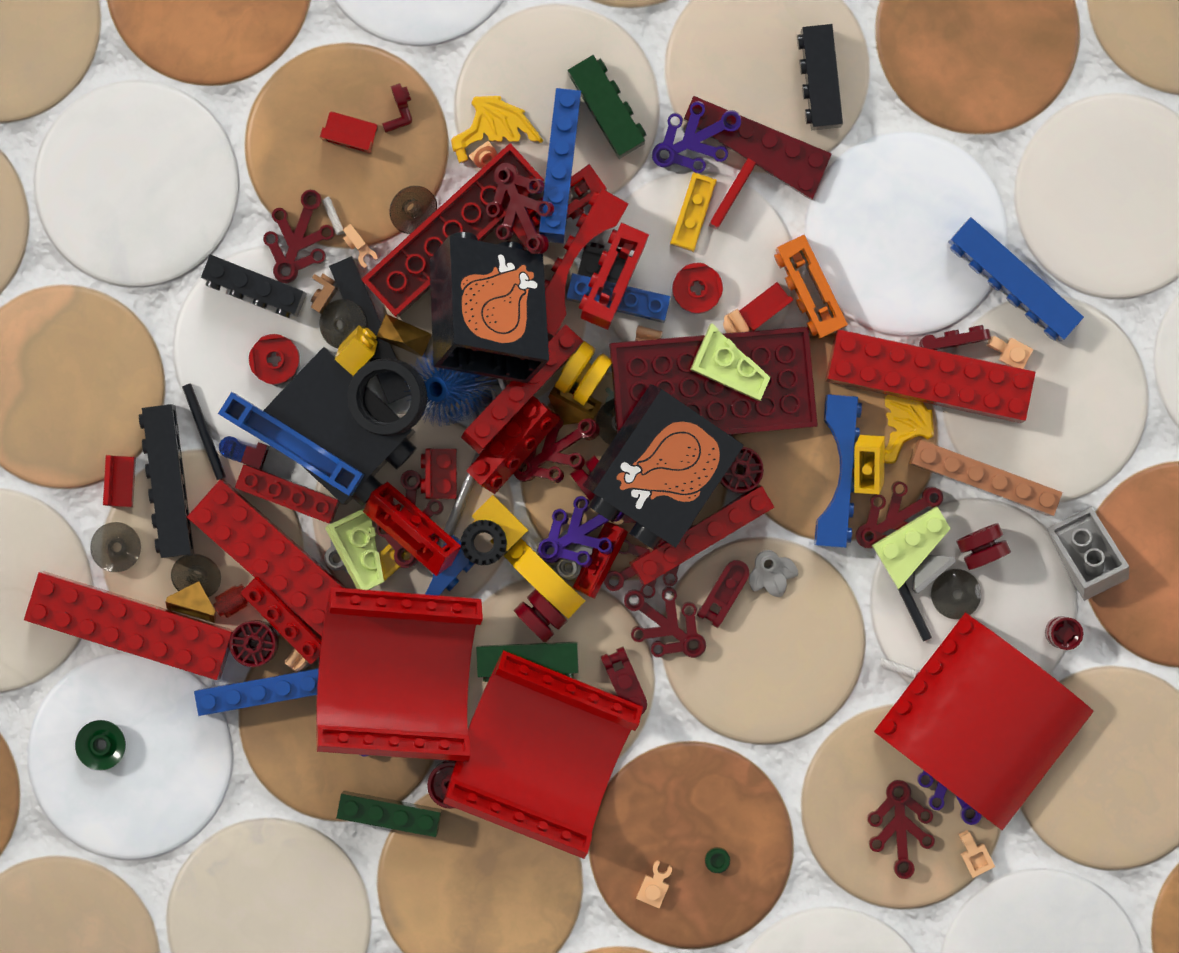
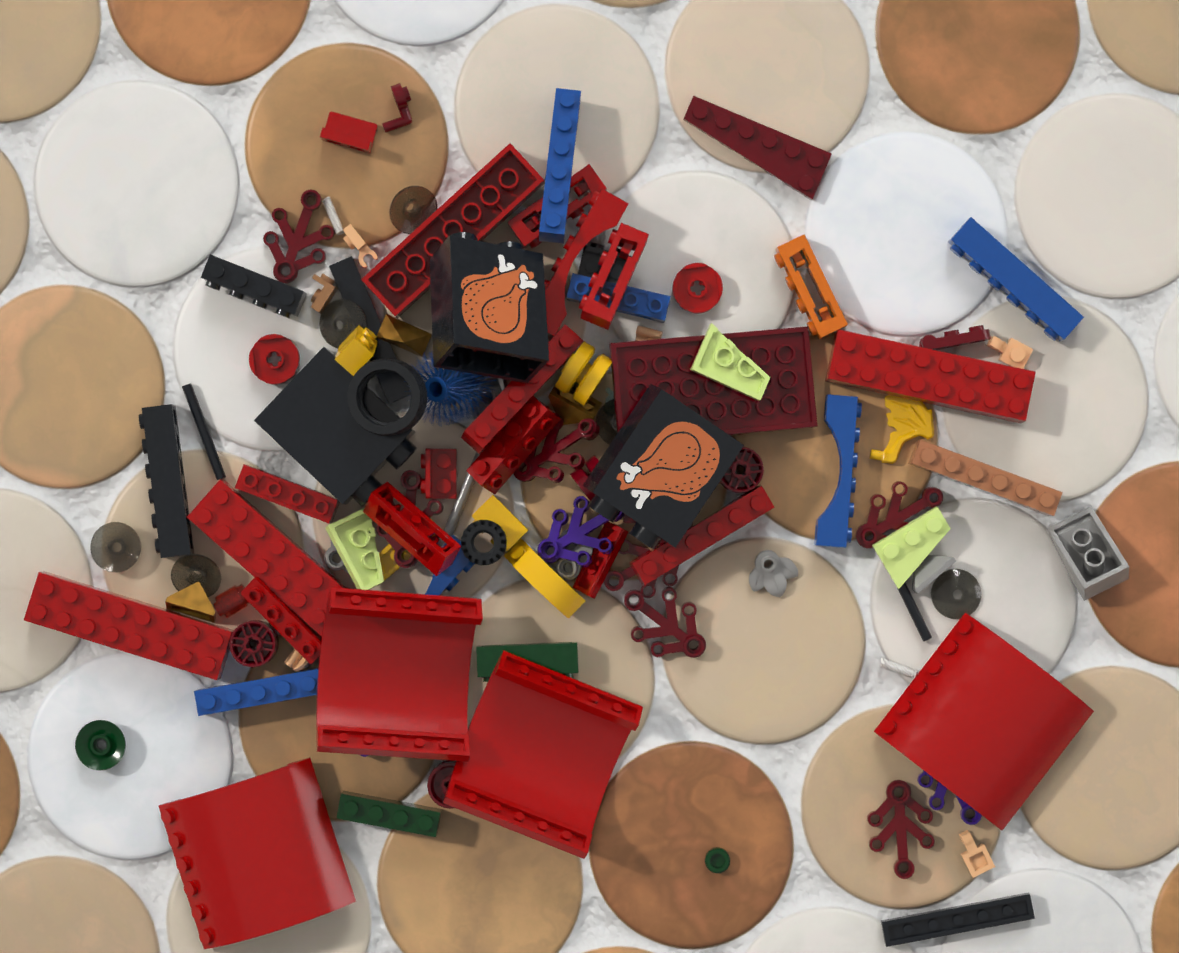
red panel [103,455,136,507] -> none
blue arch [218,392,365,496] -> none
leg [219,436,270,470] -> none
yellow animal [451,96,543,163] -> none
light nougat plate [468,141,497,168] -> none
dark red plant [486,163,554,254] -> none
dark red wheel [513,589,568,643] -> none
dark green brick [567,55,647,159] -> none
dark red plate [600,647,647,715] -> none
light nougat plate [636,860,672,908] -> none
dark purple plant [652,101,741,173] -> none
yellow tile [670,172,717,252] -> none
dark red plate [696,560,749,628] -> none
red tile [708,158,756,230] -> none
light nougat plate [723,308,750,333] -> none
red panel [739,282,793,331] -> none
black brick [797,24,843,131] -> none
yellow brick [854,435,885,495] -> none
dark red wheel [956,523,1011,570] -> none
dark red wheel [1045,616,1084,650] -> none
none -> red panel [159,758,356,949]
none -> black plate [881,892,1035,947]

